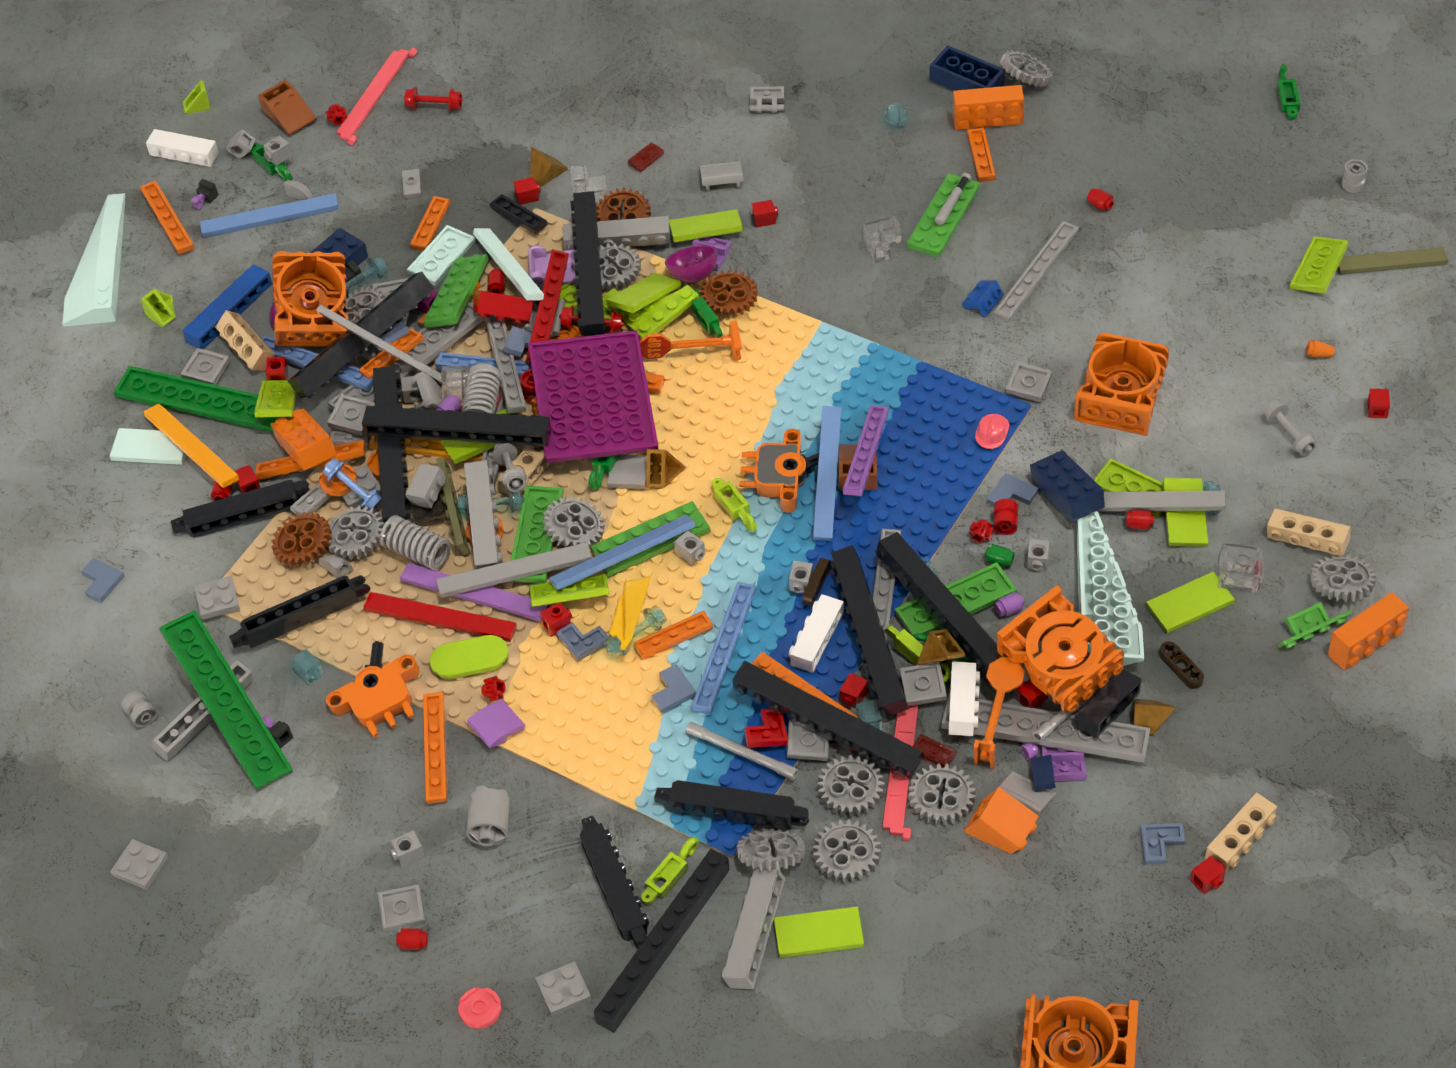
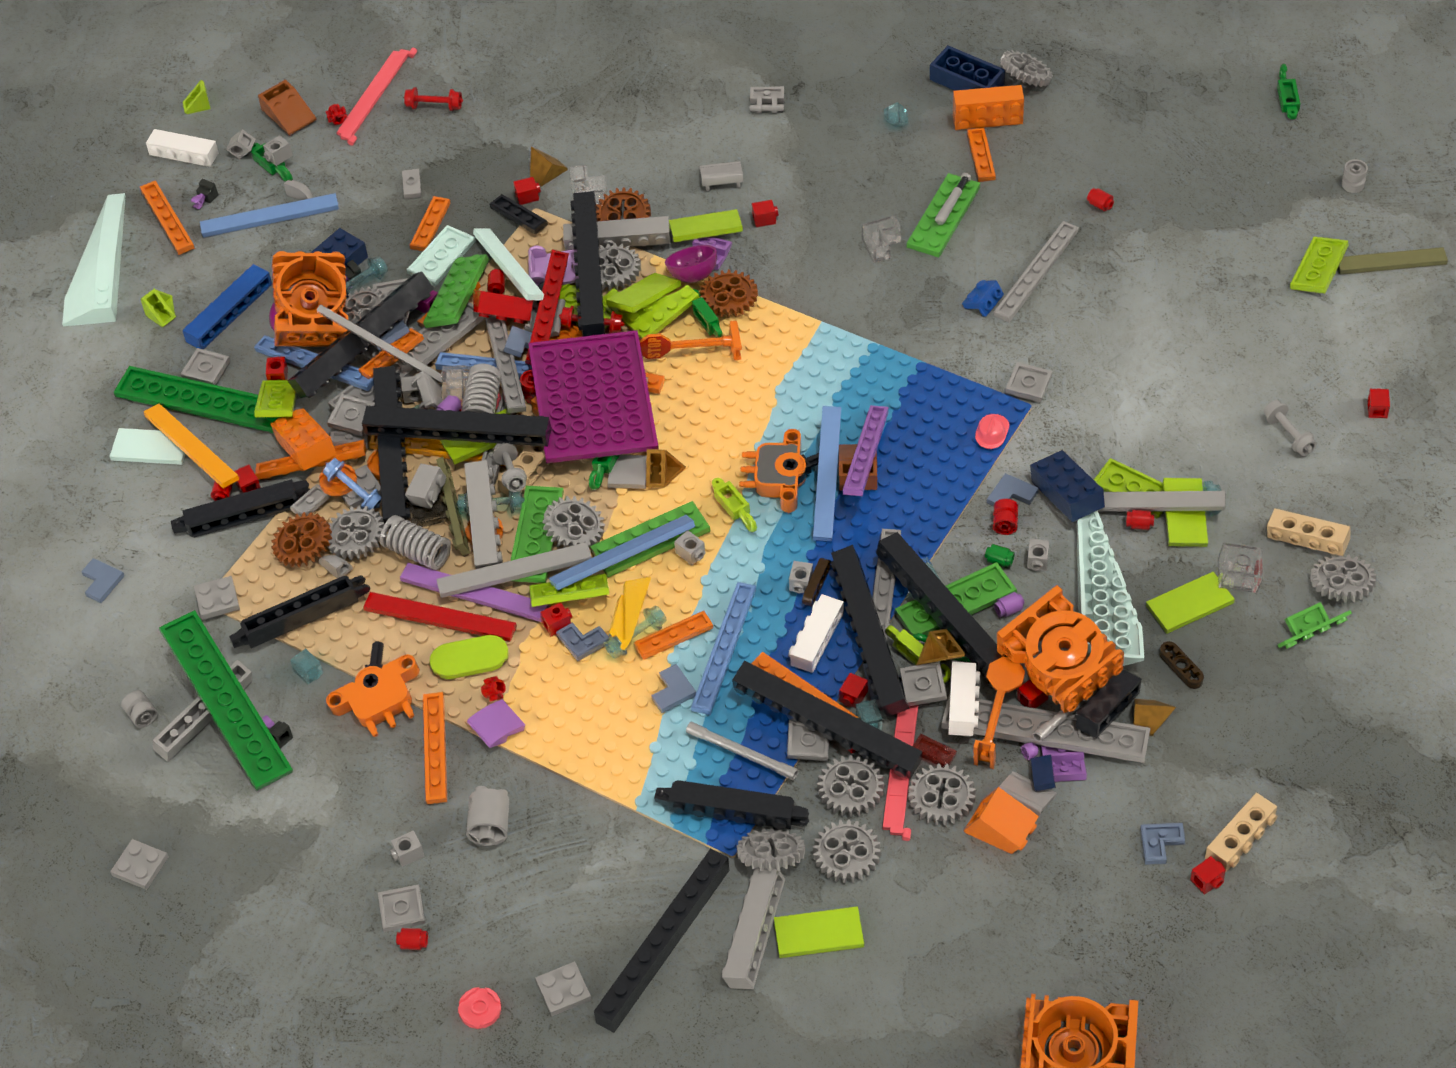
tan brick [215,310,276,372] -> none
black hinge [580,815,649,949] -> none
clear red plate [628,142,664,172] -> none
lime piece [641,837,699,905] -> none
red plate [744,709,788,748] -> none
red gear [969,519,993,543] -> none
orange brick [1074,333,1169,436] -> none
orange cone [1306,339,1335,357] -> none
orange brick [1328,592,1409,671] -> none

